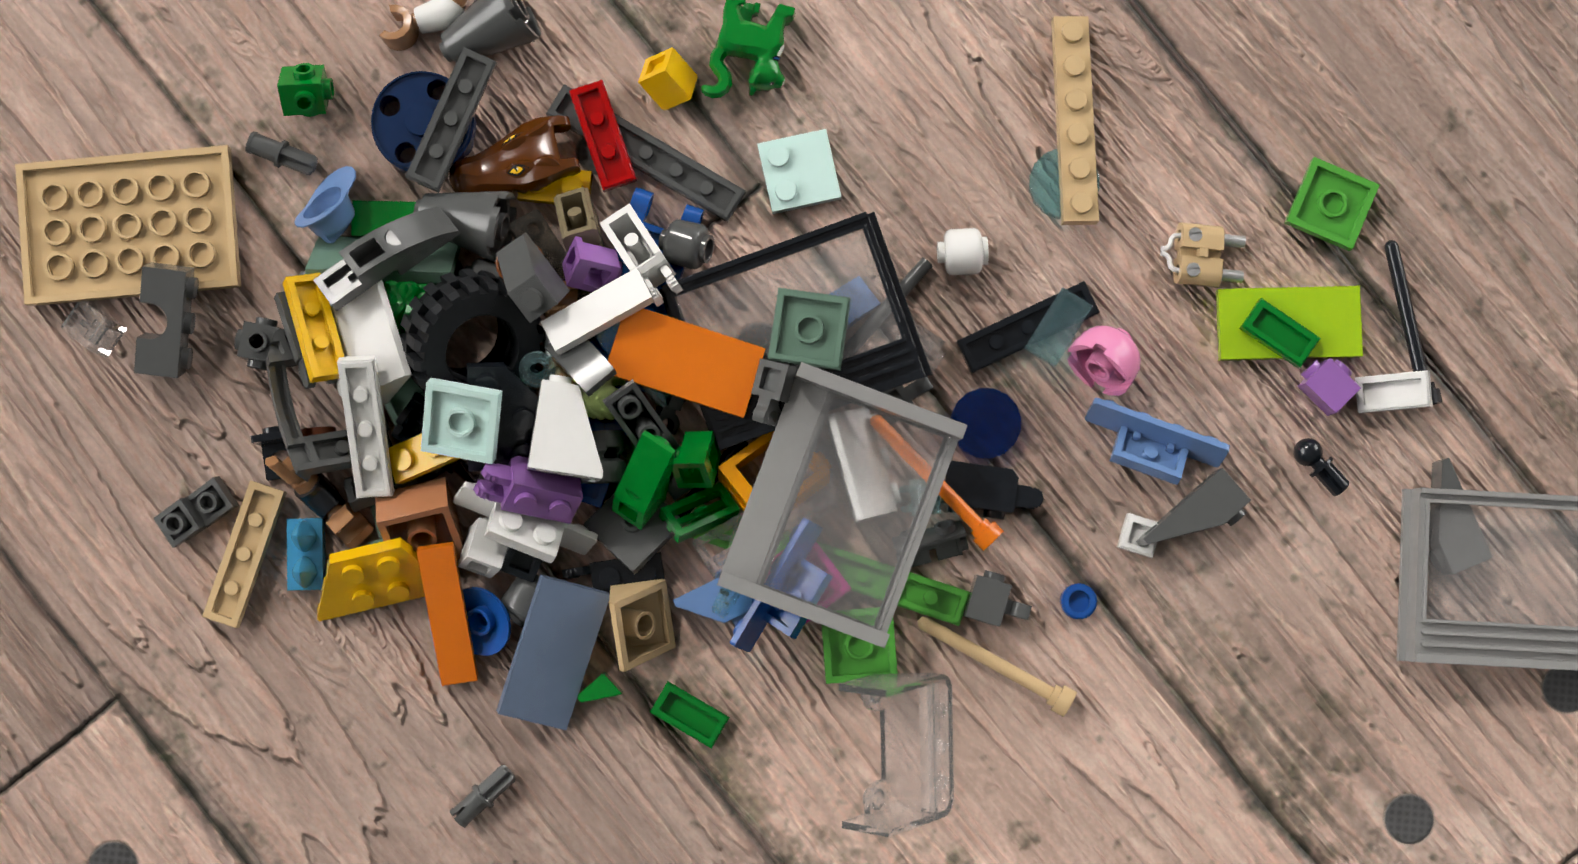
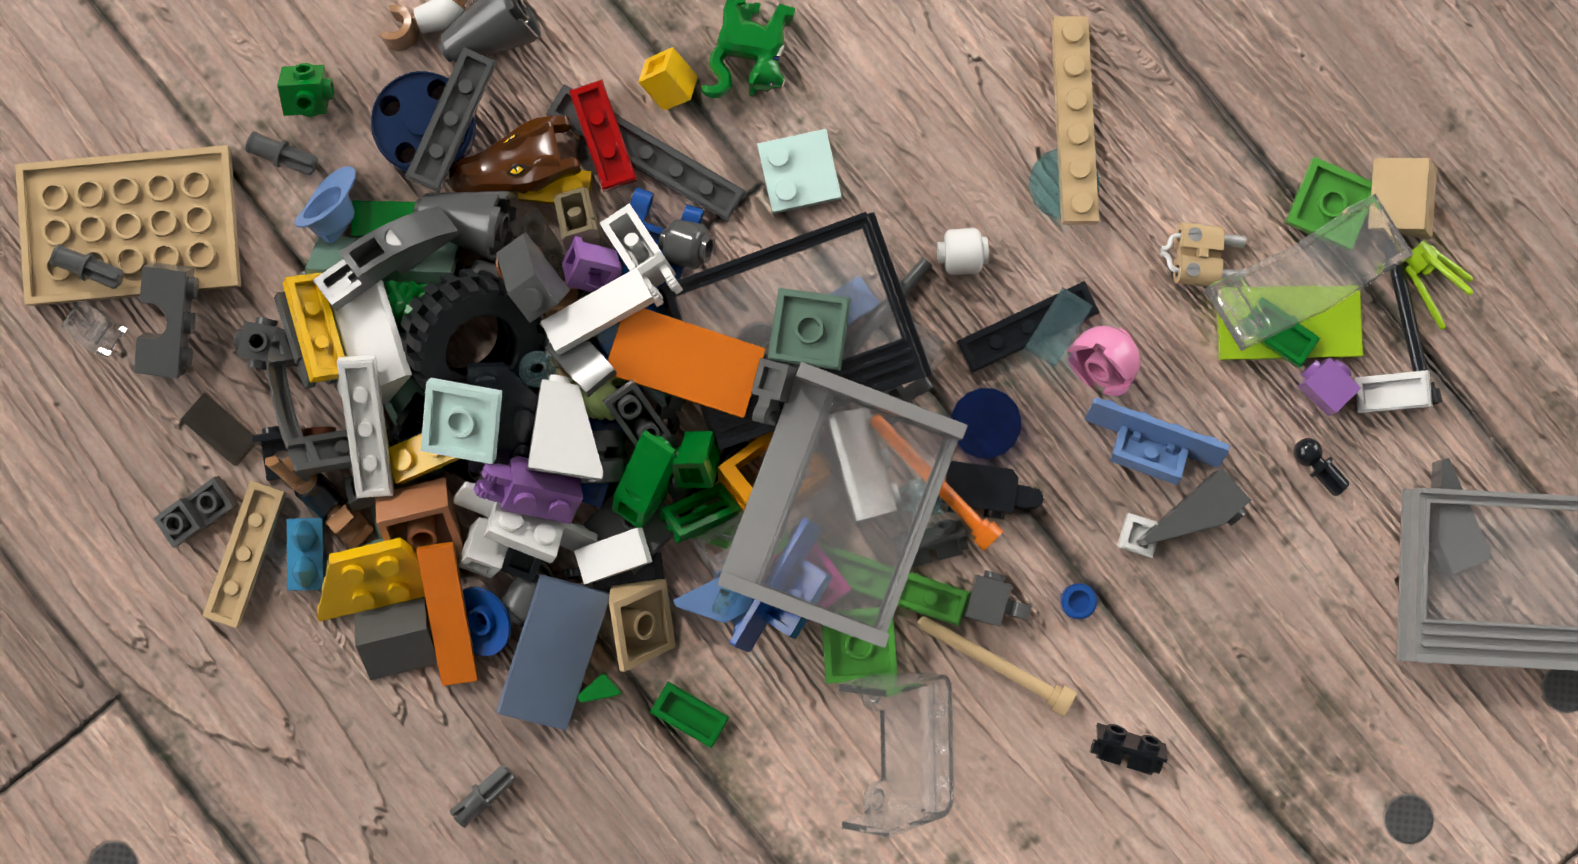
none -> dark grey axle [50,244,124,289]
none -> clear smoke tile [181,393,256,466]
none -> dark grey slope [355,597,438,680]
none -> white tile [574,528,652,585]
none -> black hinge [1090,723,1168,775]
none -> clear windscreen [1204,194,1413,351]
none -> tan slope [1368,158,1437,239]
none -> lime plant [1403,239,1473,330]

